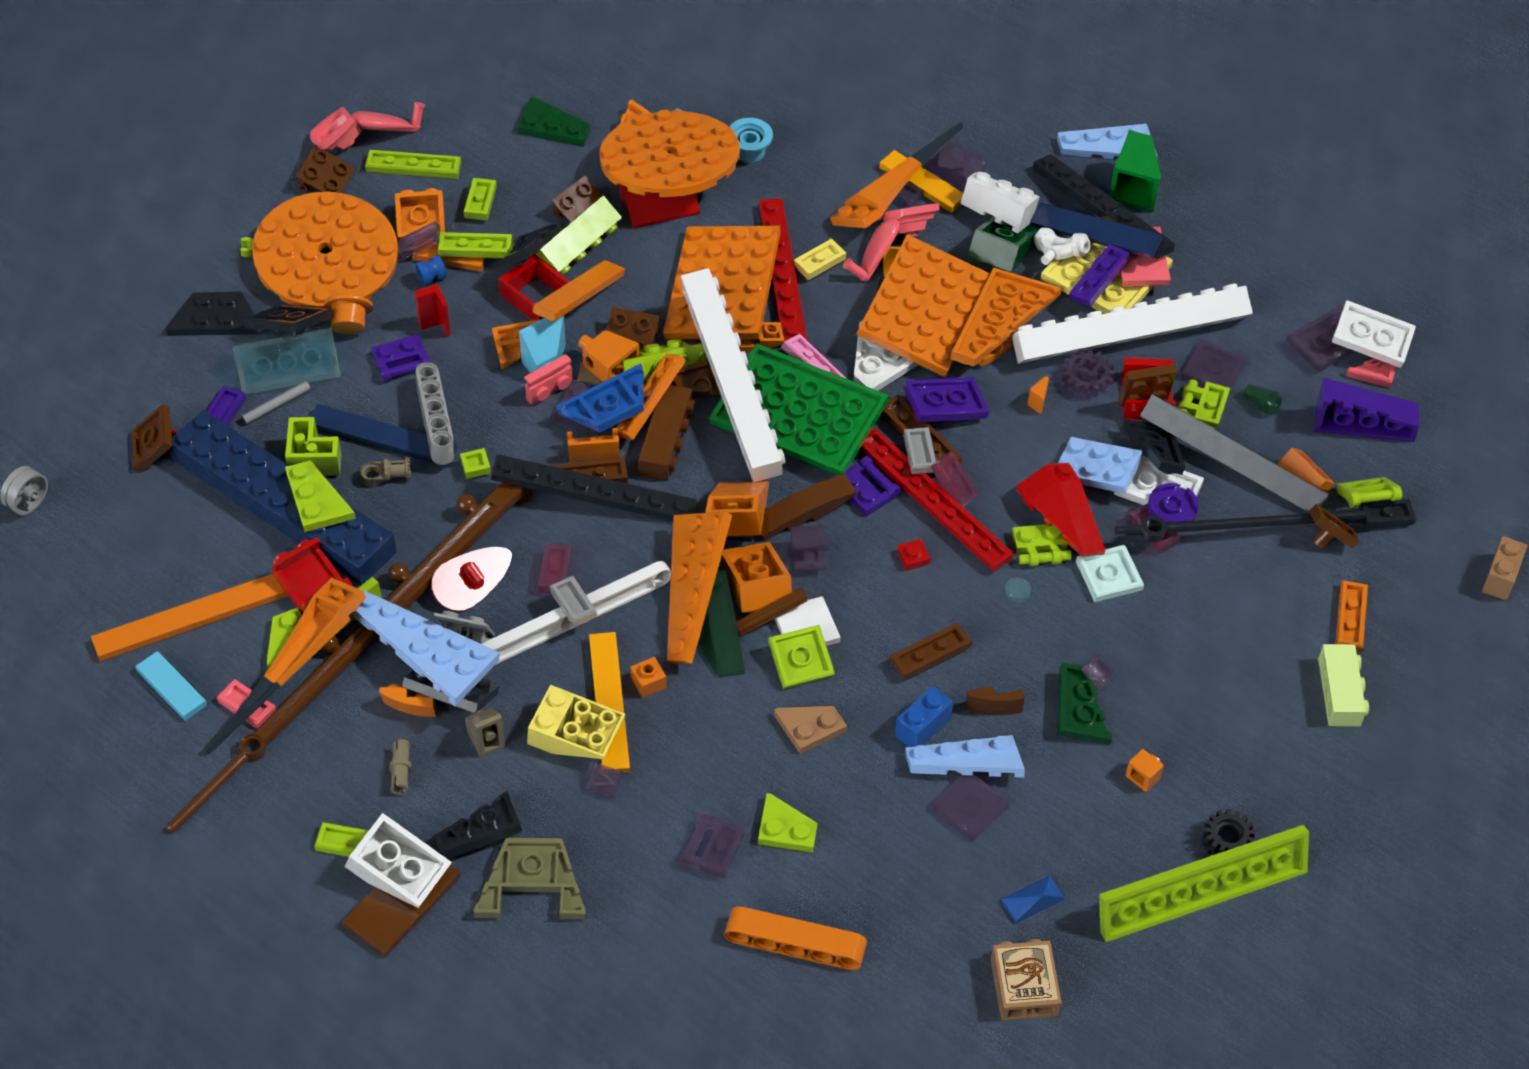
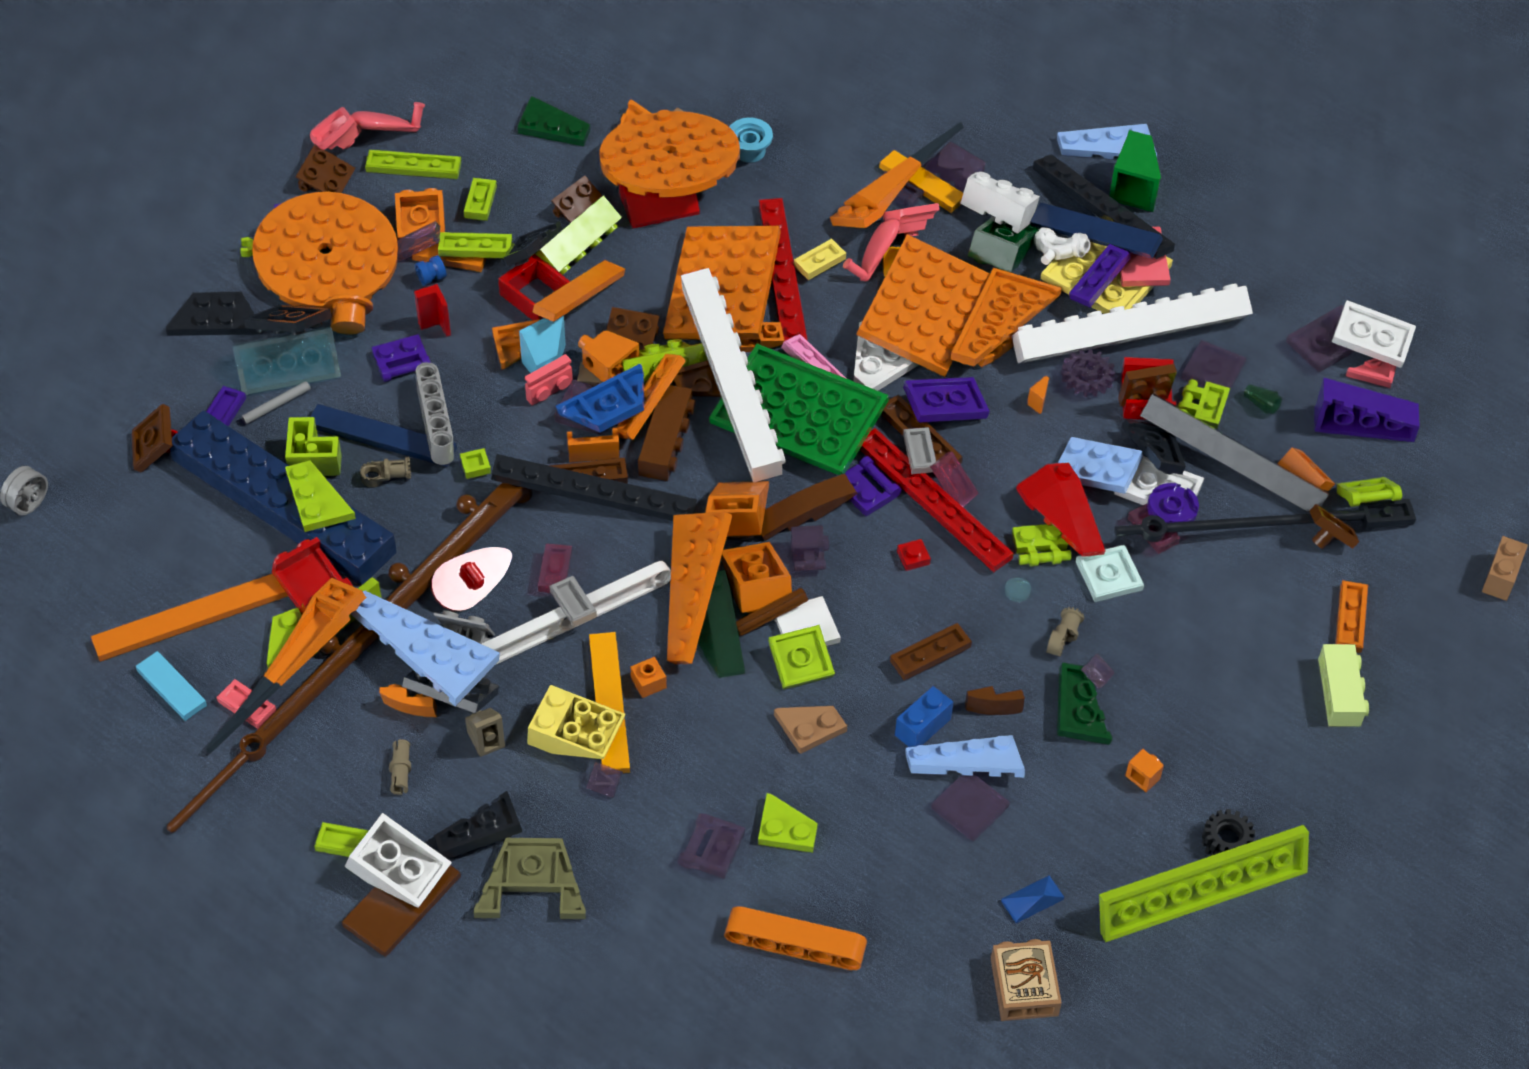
none -> dark tan connector [1046,607,1084,657]

